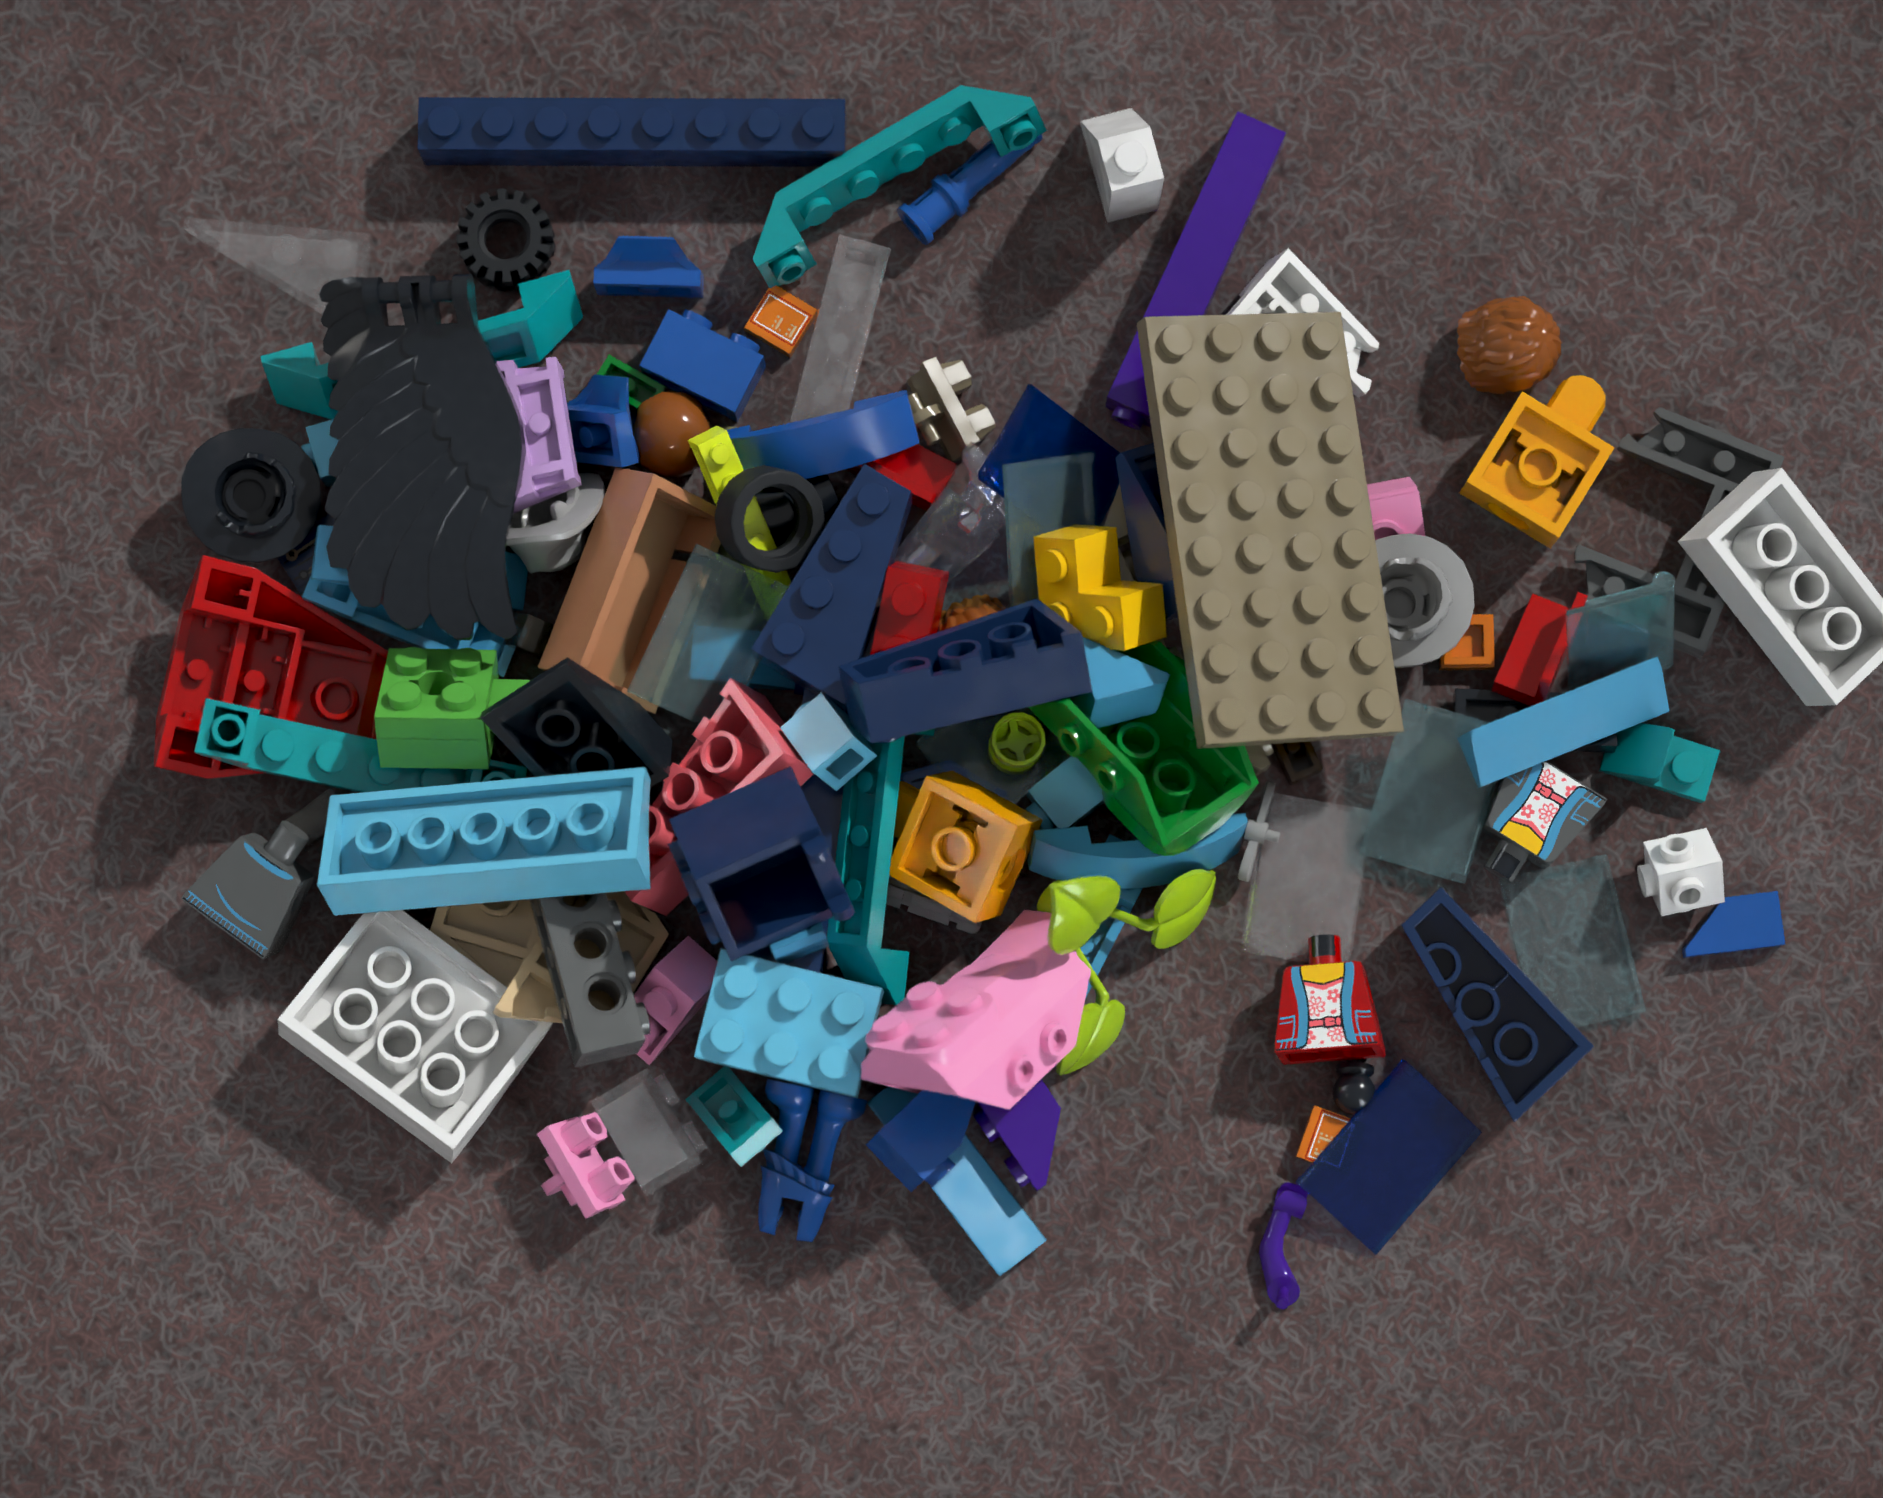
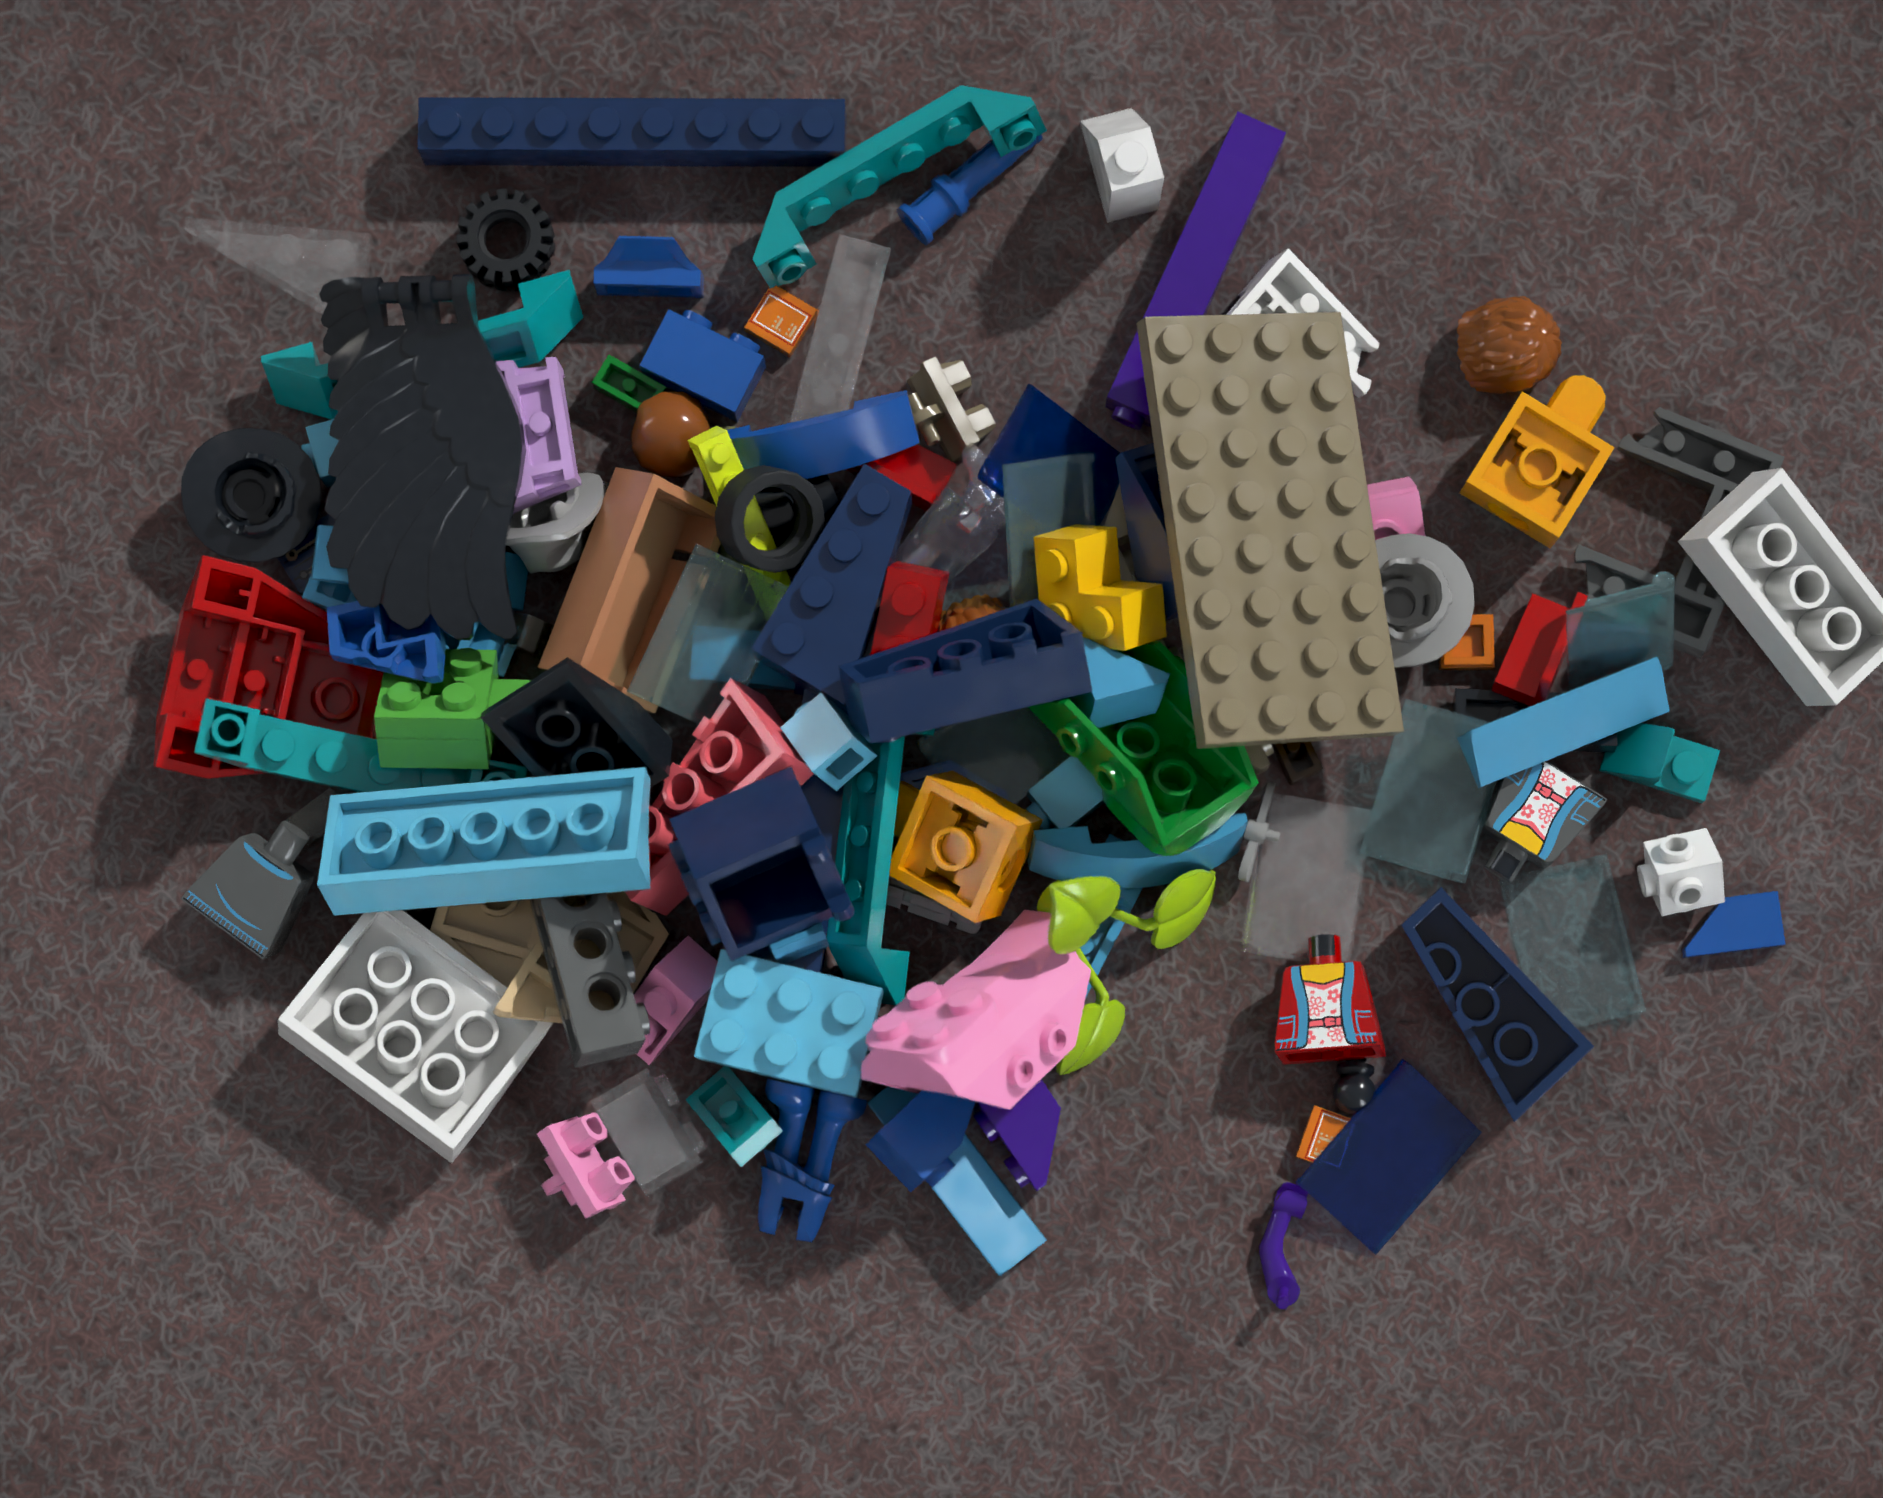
blue slope [567,374,639,467] -> none
lime wheel [988,712,1045,774] -> none
none -> blue slope [327,601,445,683]

